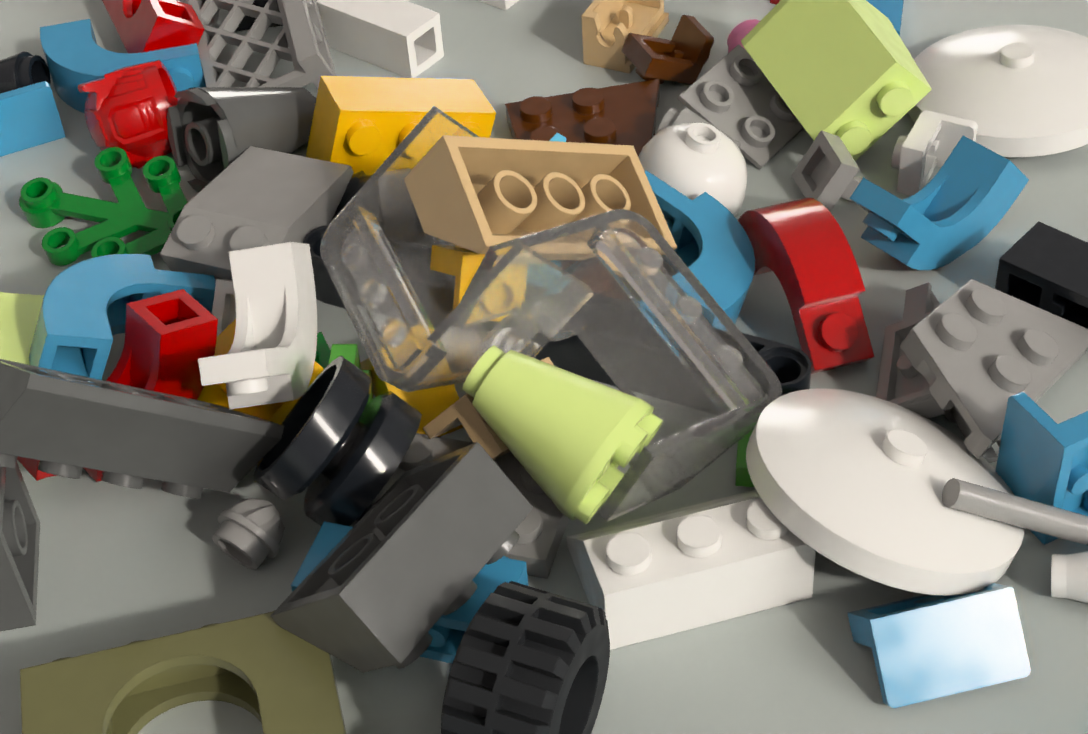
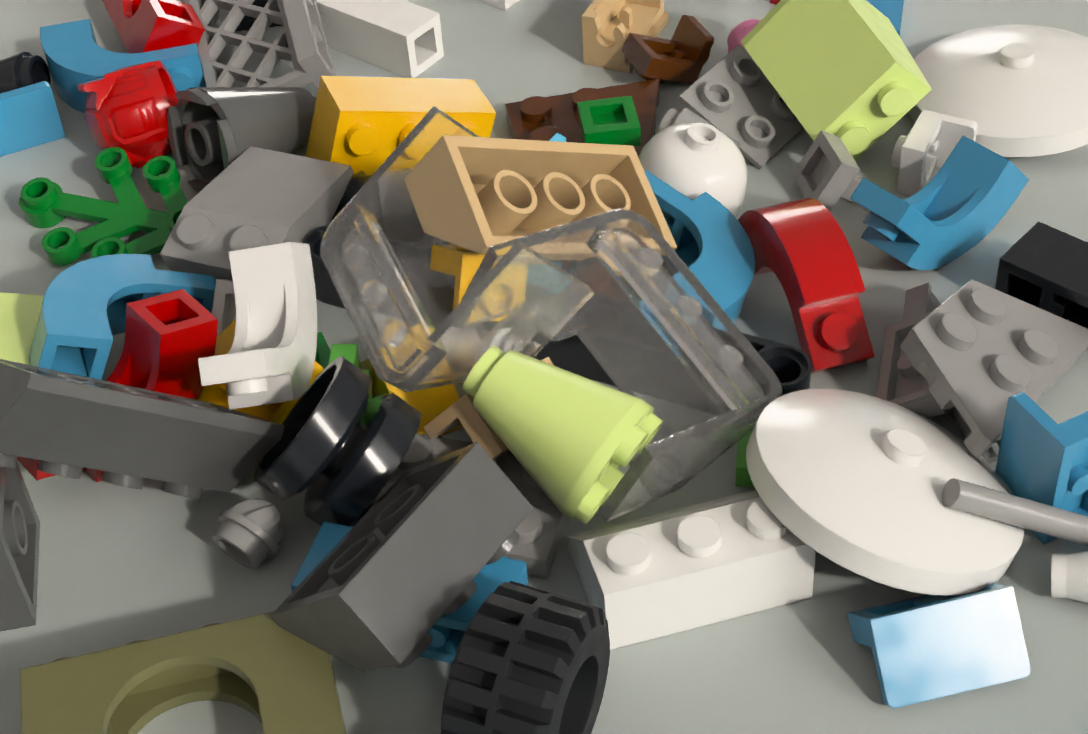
none -> green plate [577,95,641,147]

